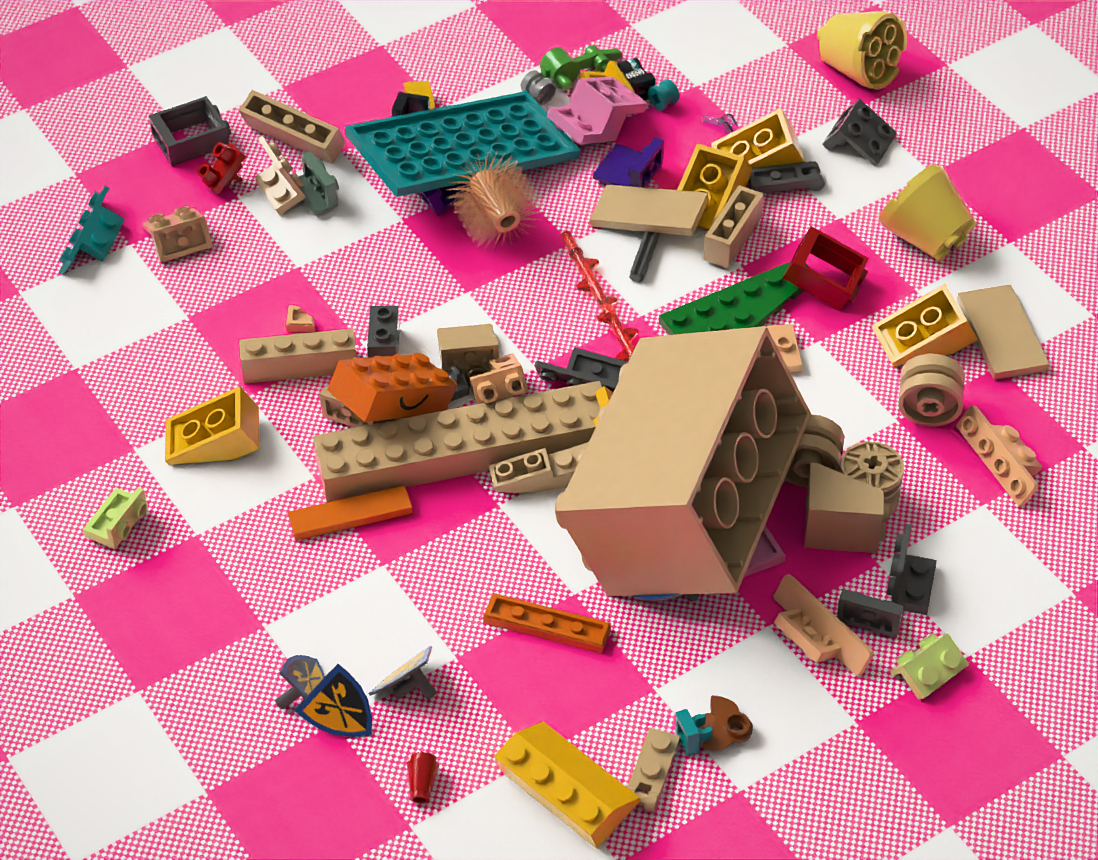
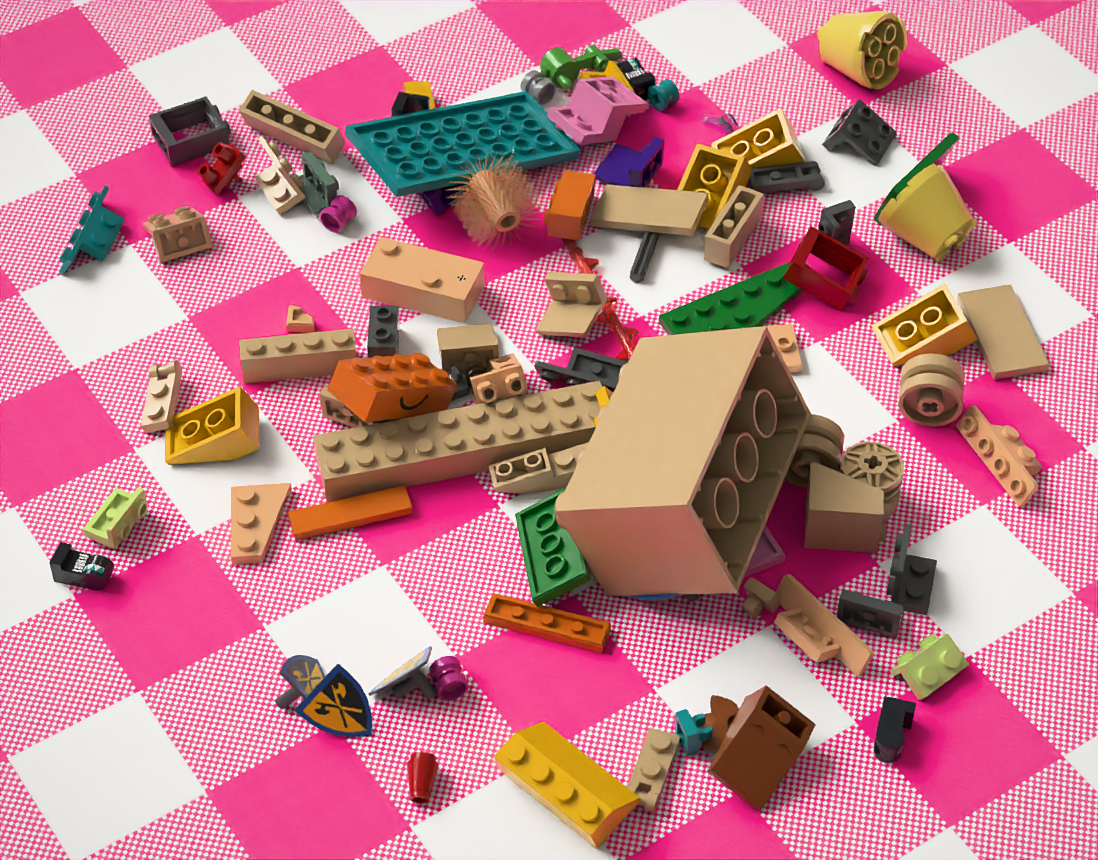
none -> black leg [49,542,115,591]
none -> tan plate [140,360,182,433]
none -> light nougat wing [231,483,292,565]
none -> dark pink wheel [319,195,357,233]
none -> light nougat brick [360,237,485,324]
none -> dark pink wheel [429,656,469,701]
none -> green tile [515,488,591,607]
none -> tan bracket [536,272,607,337]
none -> orange brick [544,170,596,241]
none -> dark orange slope [707,685,816,811]
none -> tan tile [743,577,780,619]
none -> dark grey bracket [818,200,856,245]
none -> green tile [873,132,960,225]
none -> black leg [873,696,916,763]

